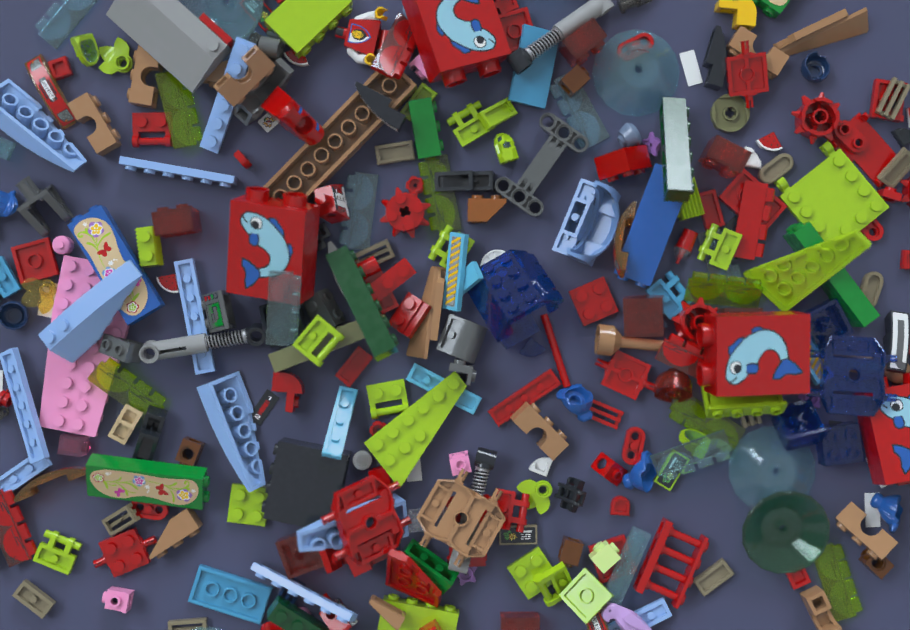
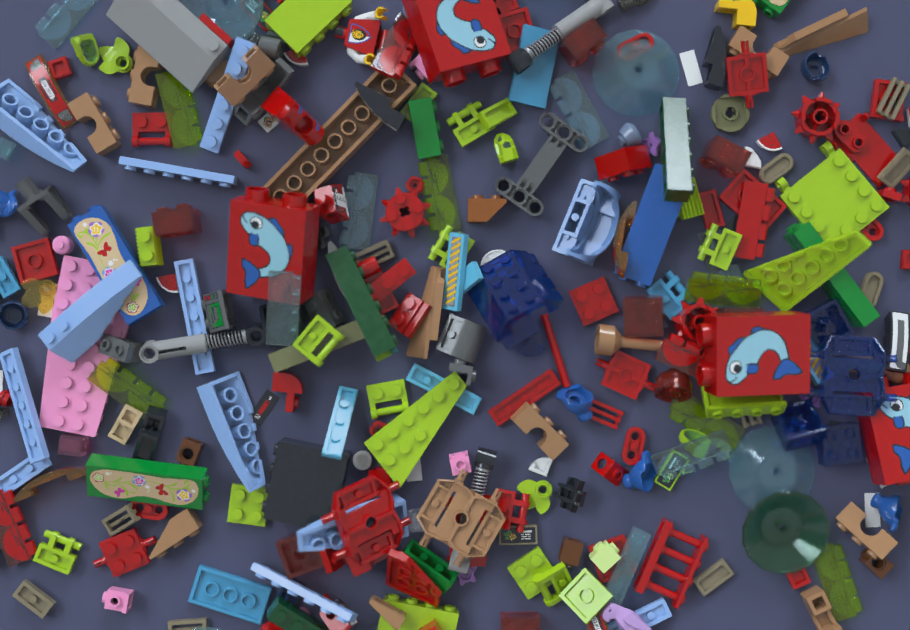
red tile [335,346,374,388] -> none
dark tan tile [374,140,415,166] -> none
black slope [434,170,495,192] -> none
reddish brown brick [558,64,591,98] -> none
red tile [610,495,630,516] -> none
red piece [673,228,698,265] -> none

